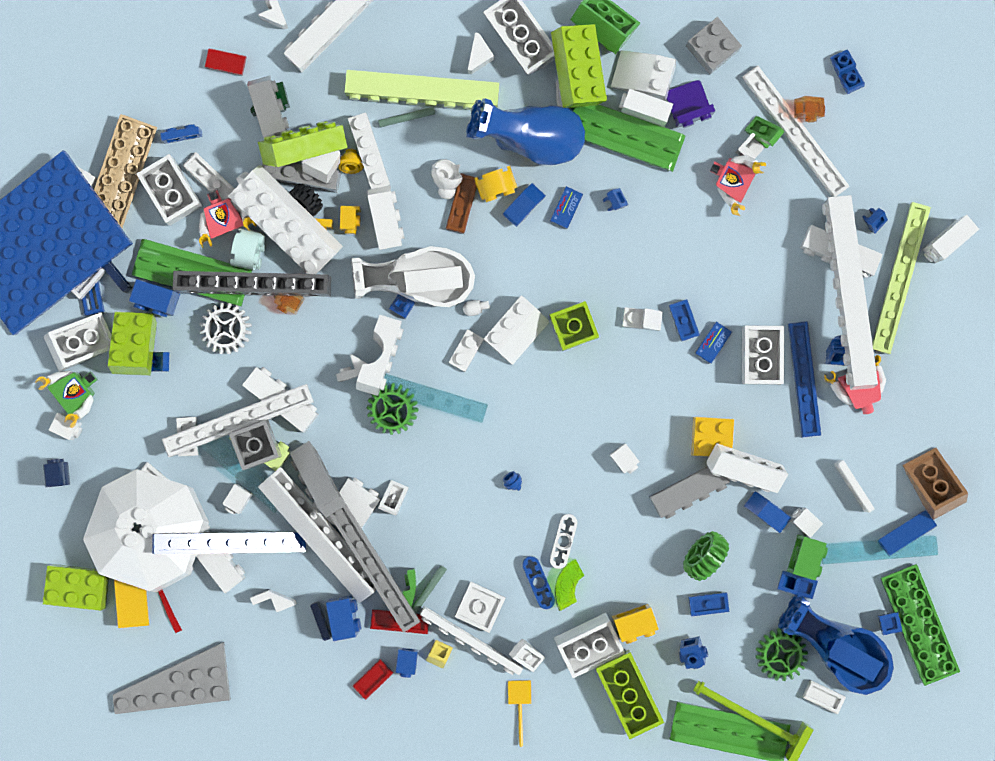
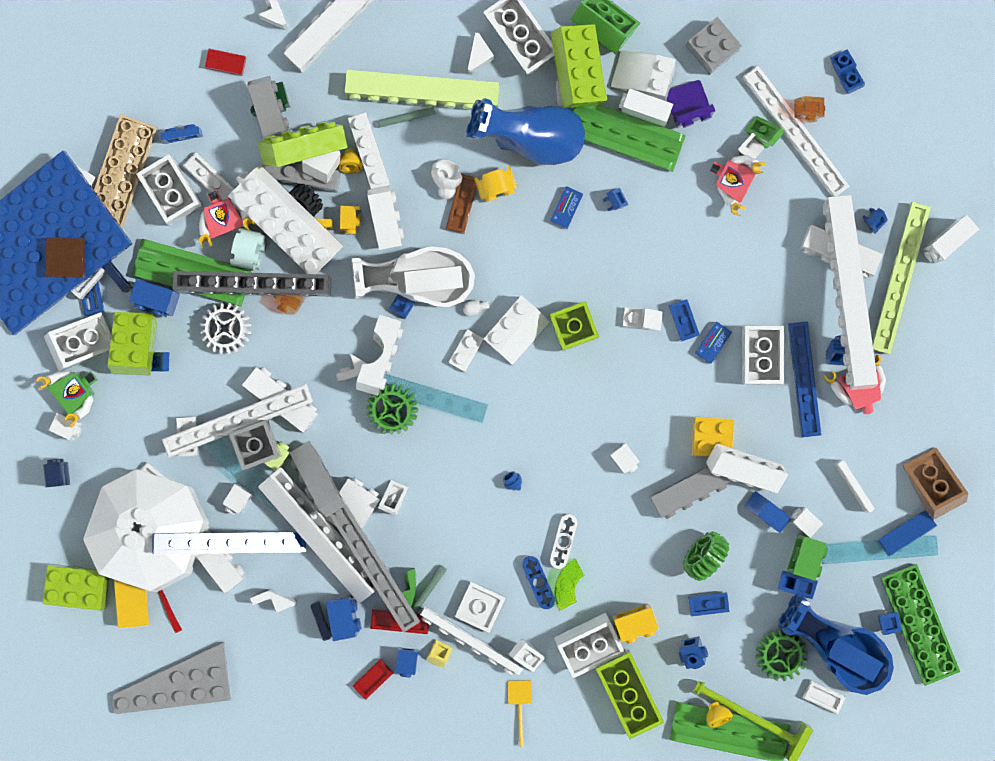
blue slope [503,183,546,227] -> none
none -> reddish brown tile [46,238,86,277]
none -> yellow brick [706,702,733,728]

